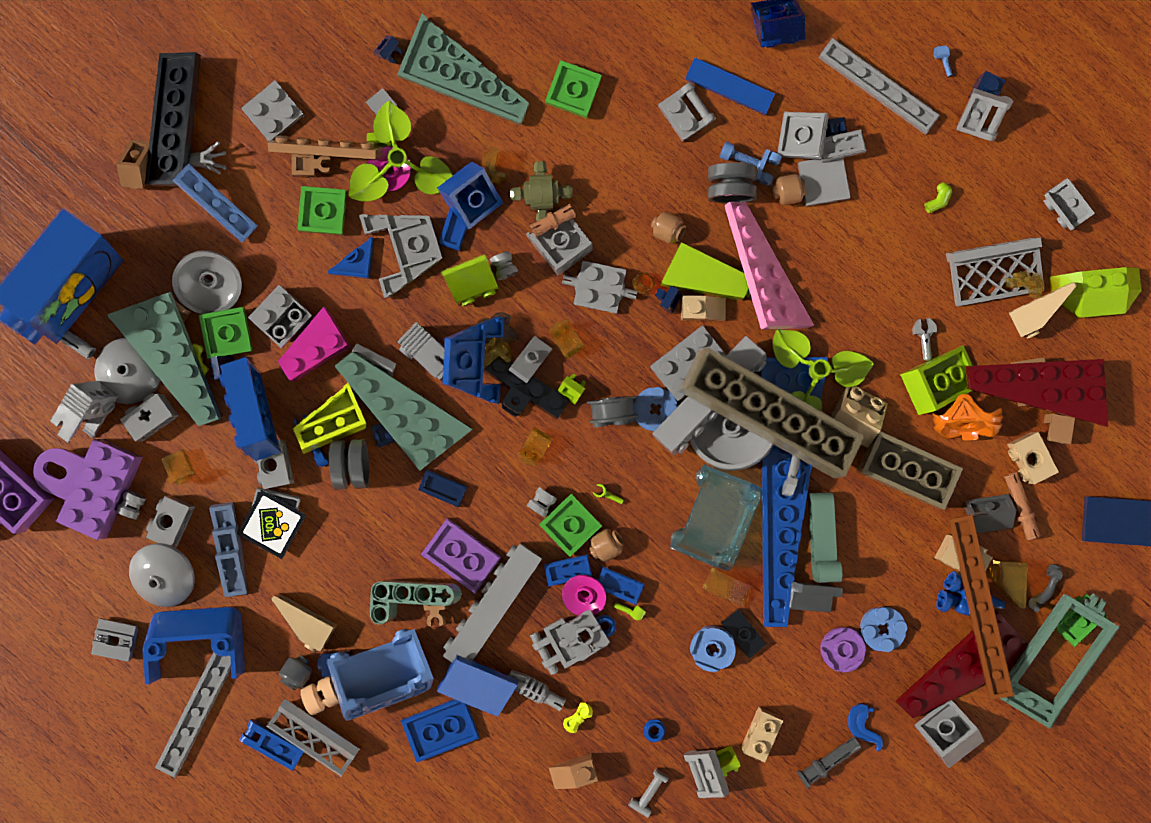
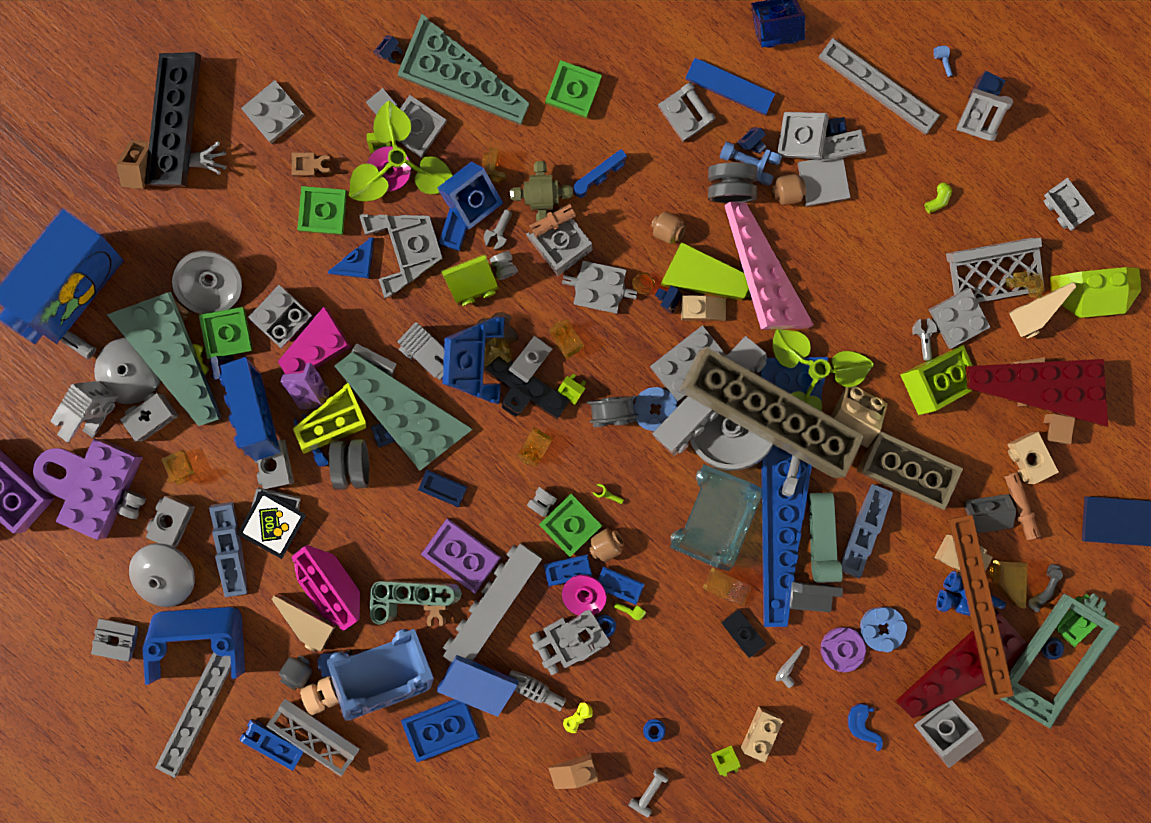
medium blue tile [173,163,258,243] -> none
medium nougat plate [268,136,382,159] -> none
light grey plate [683,750,730,798] -> none
medium blue plate [690,626,736,672] -> none
dark grey pin [796,736,862,789] -> none
orange piece [932,394,1003,441] -> none
none -> medium lavender bracket [281,363,329,409]
none -> dark pink wedge [292,545,360,631]
none -> light grey plate [396,95,447,158]
none -> light grey bar [484,210,512,251]
none -> blue plate [574,149,627,198]
none -> dark blue tile [737,127,766,153]
none -> light grey bar [775,646,803,688]
none -> sand blue slope [841,484,893,579]
none -> light grey plate [928,288,990,349]
none -> dark blue plate [1041,637,1064,660]

